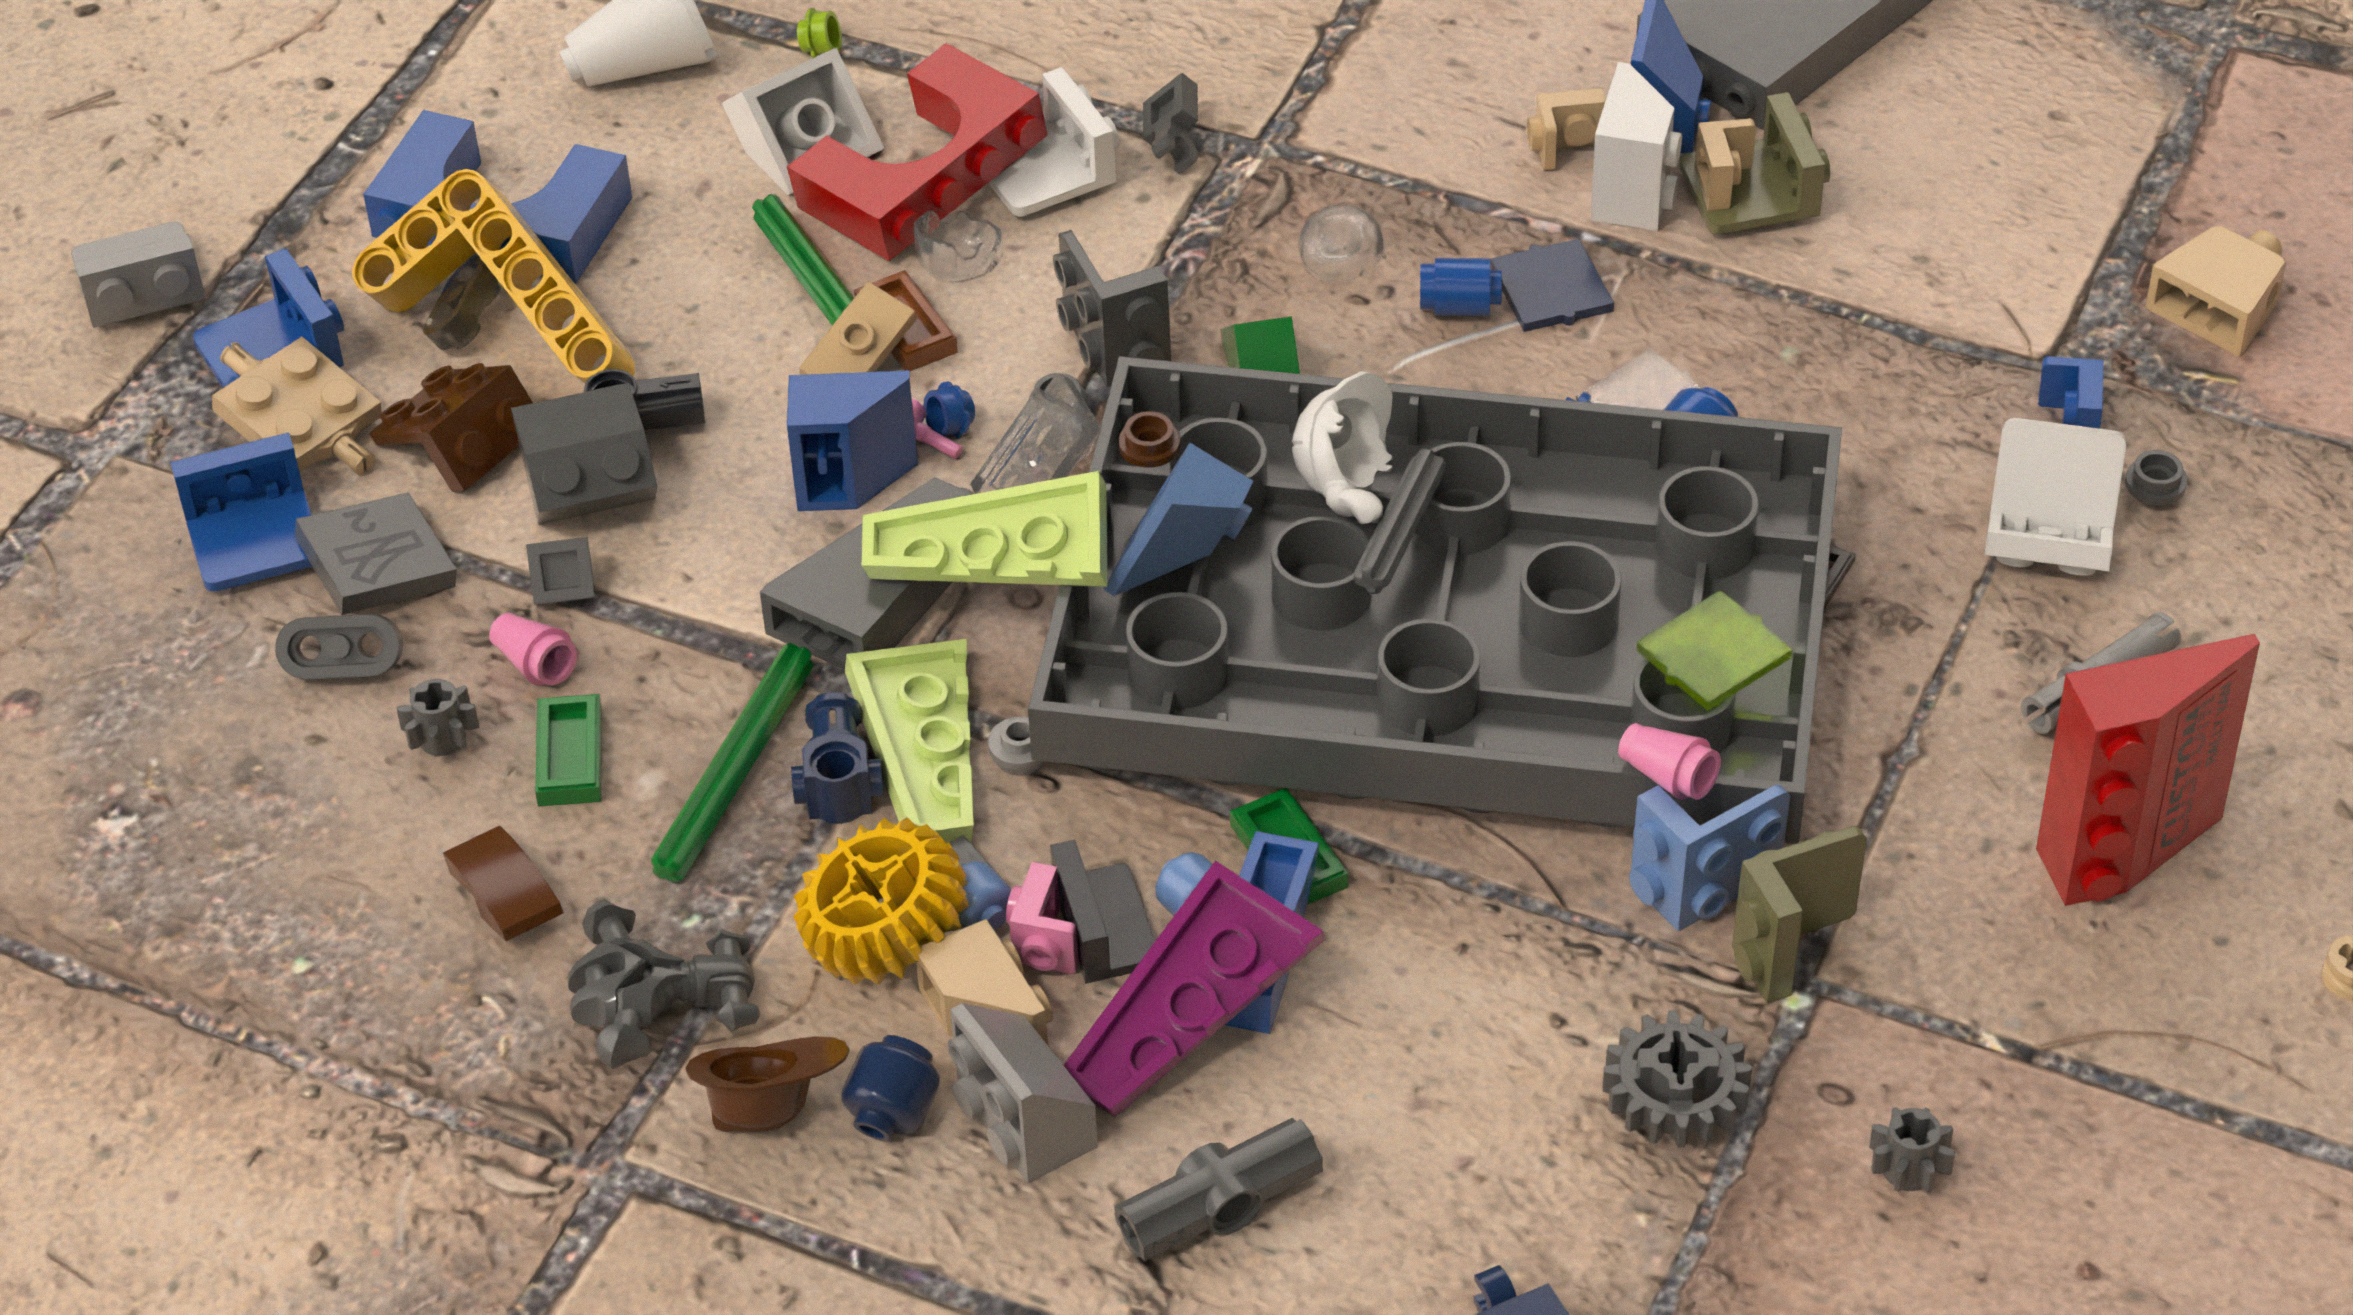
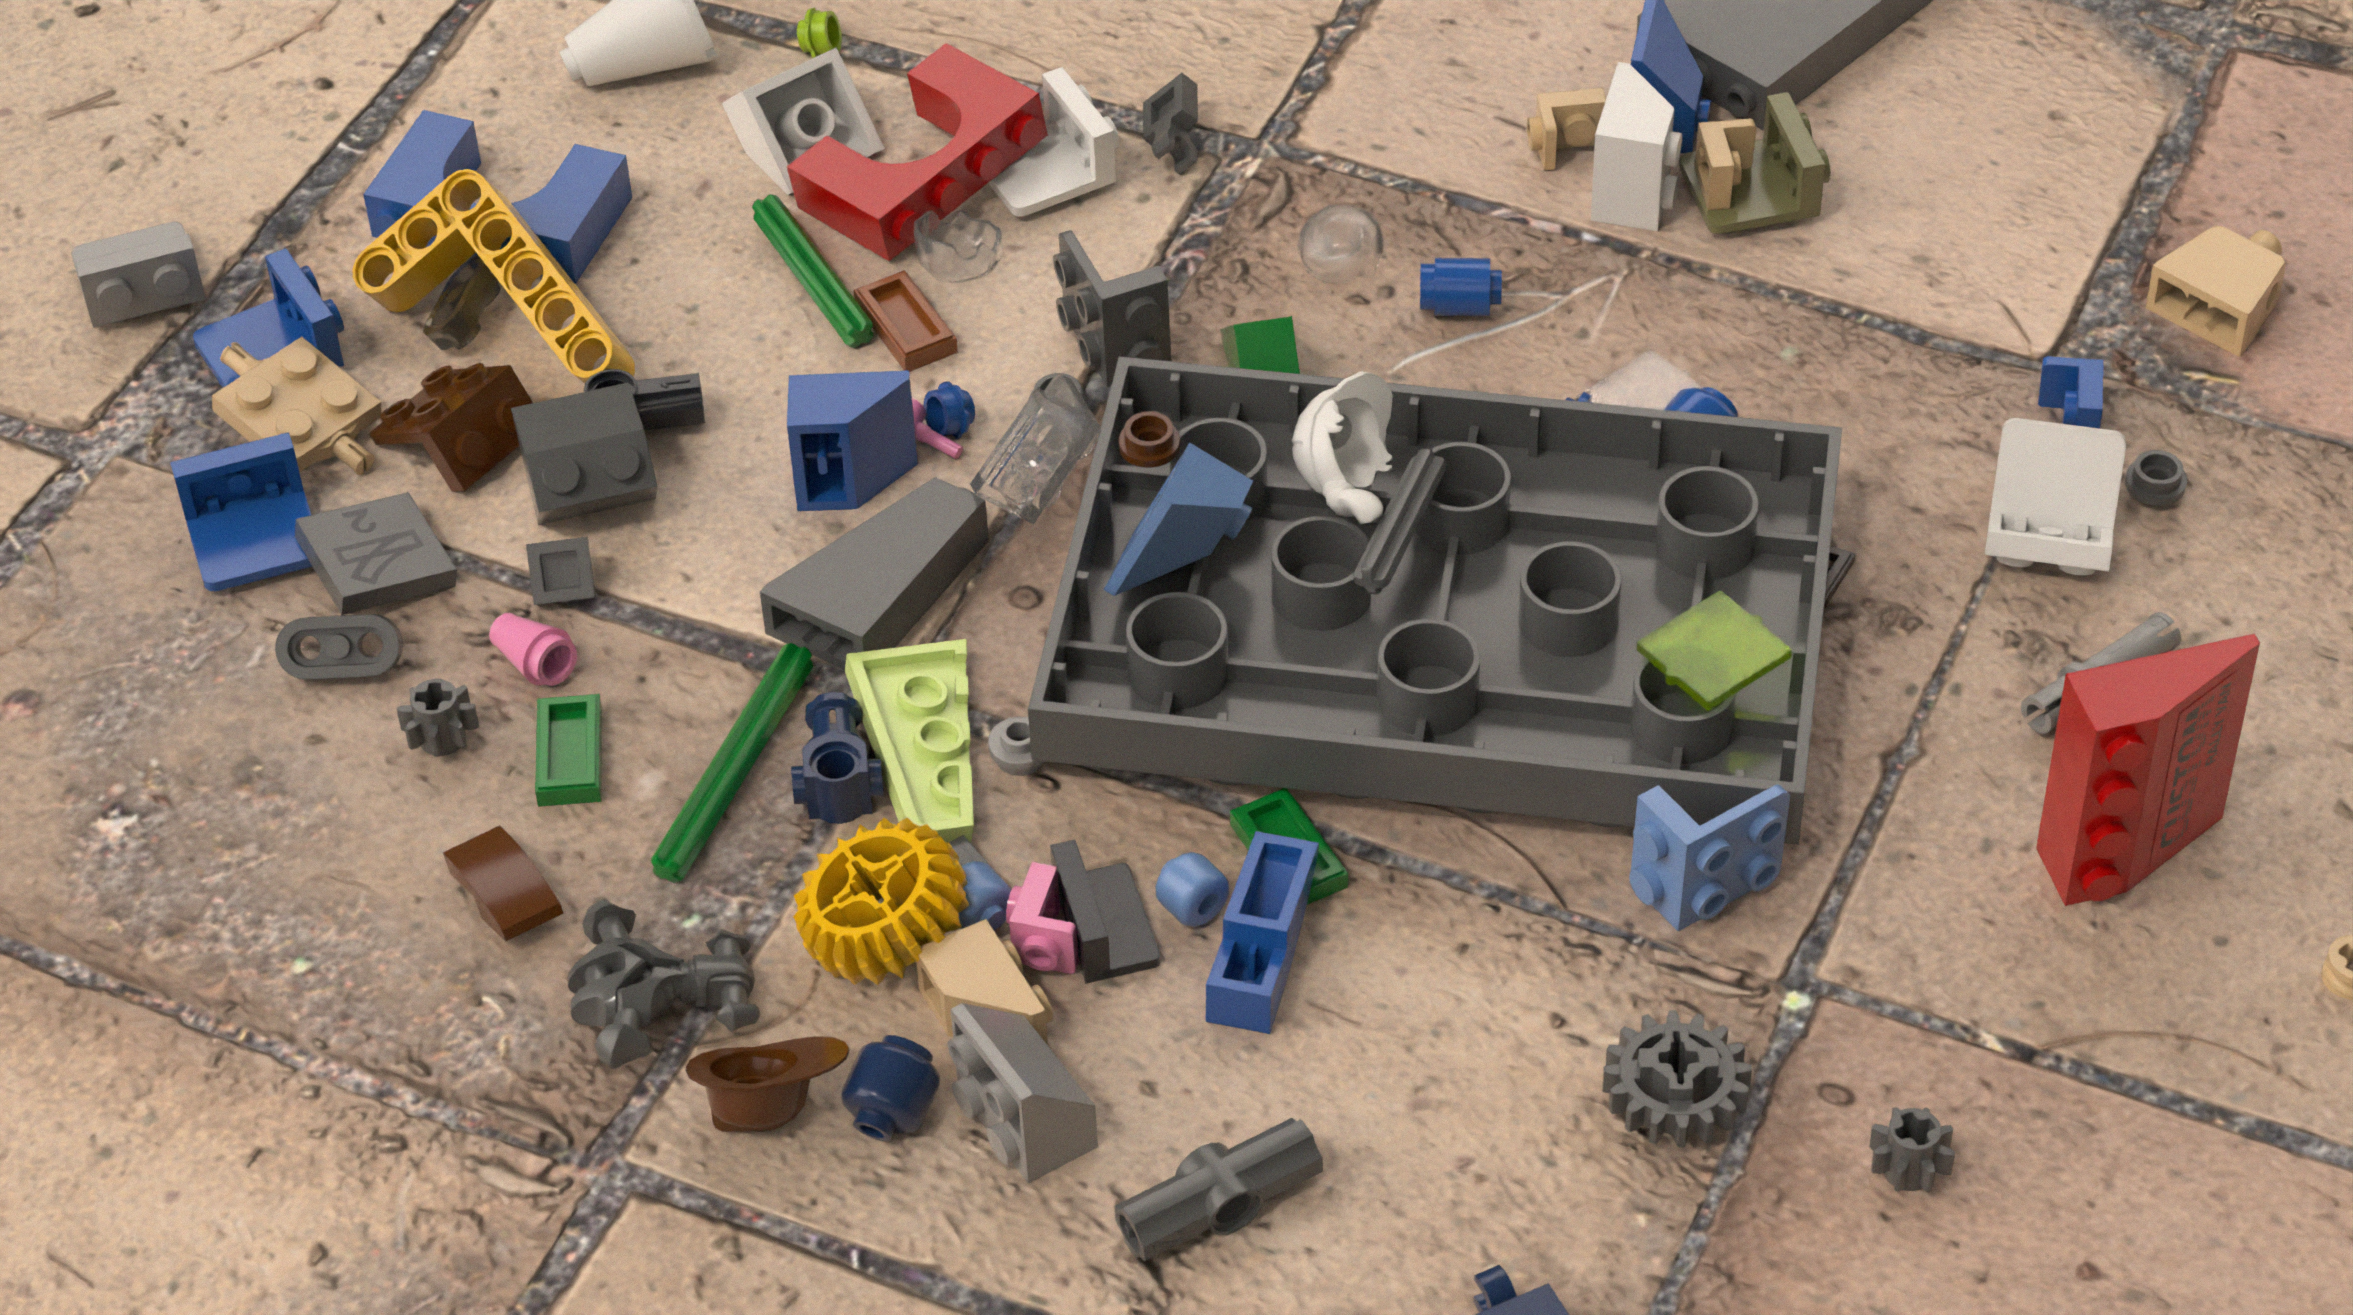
tan plate [799,281,916,375] -> none
yellowish green wing [861,471,1108,587] -> none
magenta wing [1064,860,1326,1117] -> none
piece [1490,239,1614,332] -> none
bright pink cone [1618,723,1721,800] -> none
olive bracket [1732,826,1867,1004] -> none

